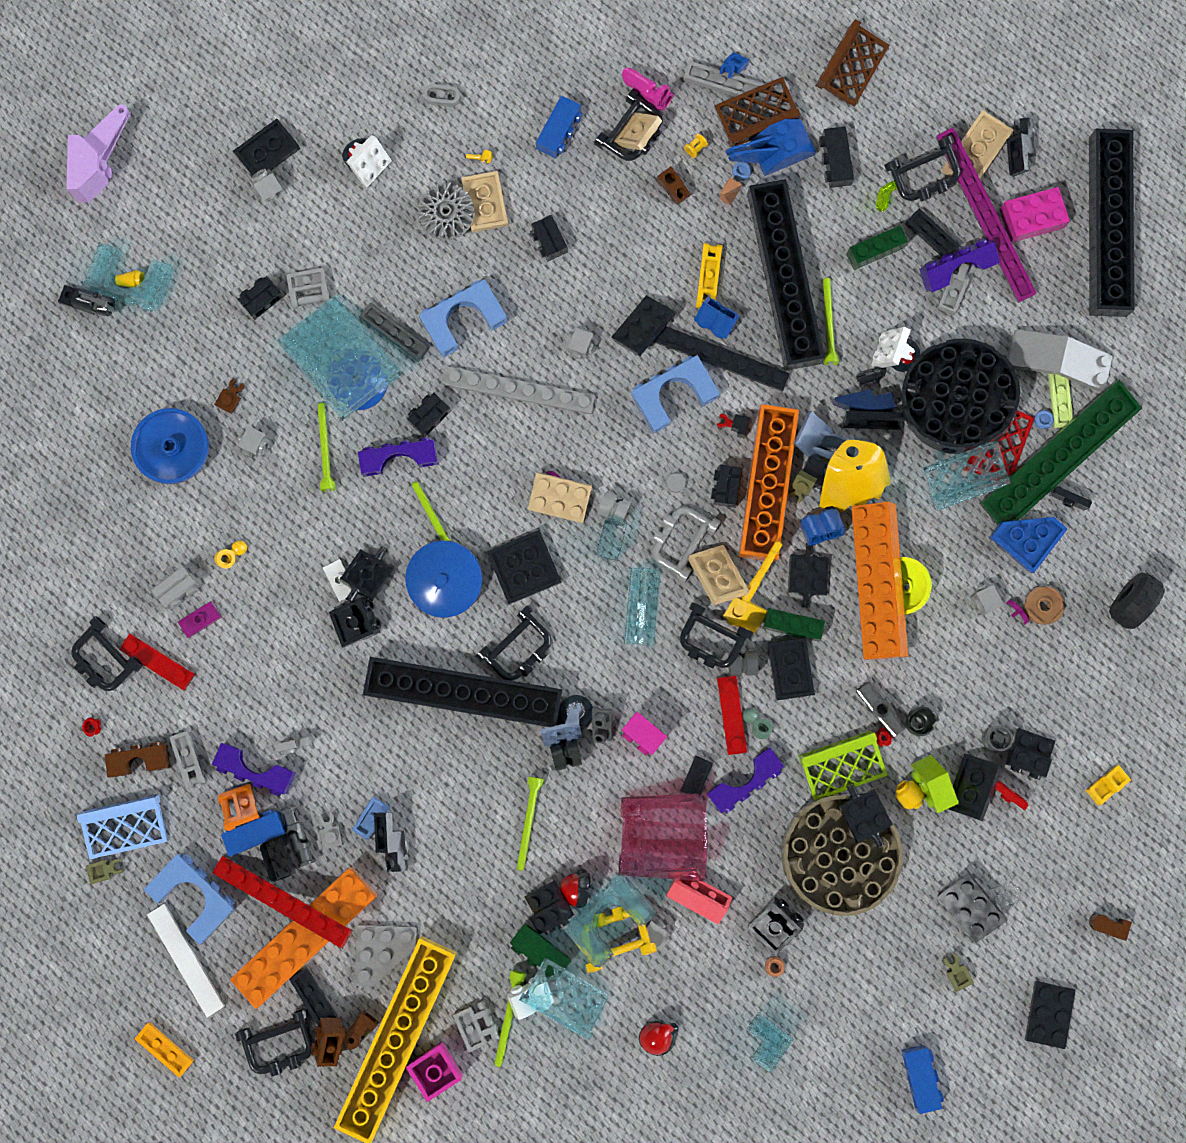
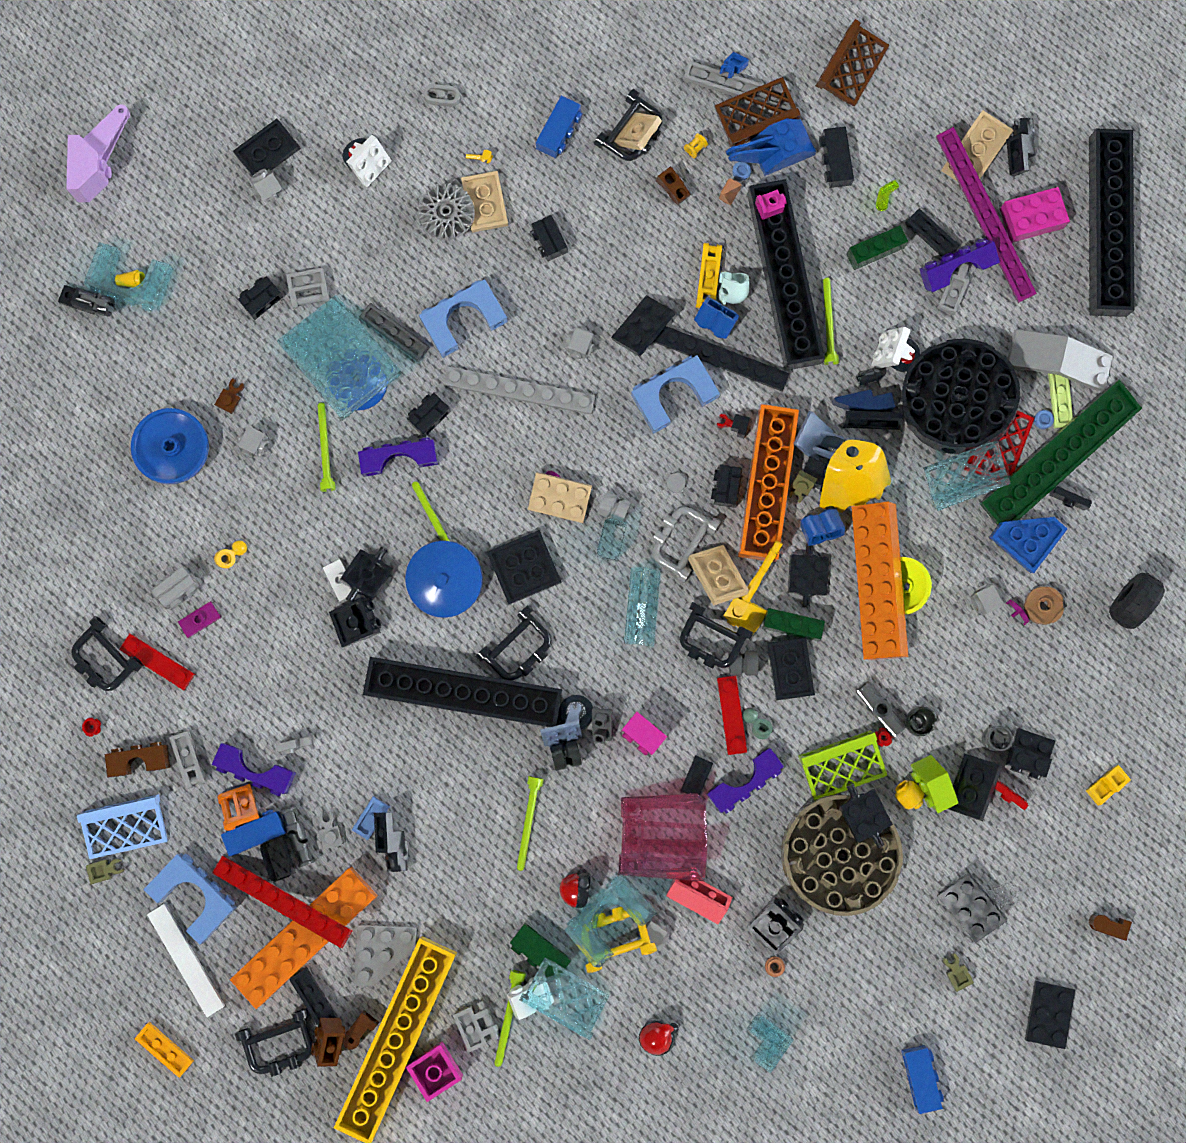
black plate [525,880,574,935] -> none
dark pink piece [622,67,674,111] -> none
black bar [884,135,960,202] -> none
none -> light aqua helmet [719,272,749,305]
none -> dark pink brick [755,190,786,220]

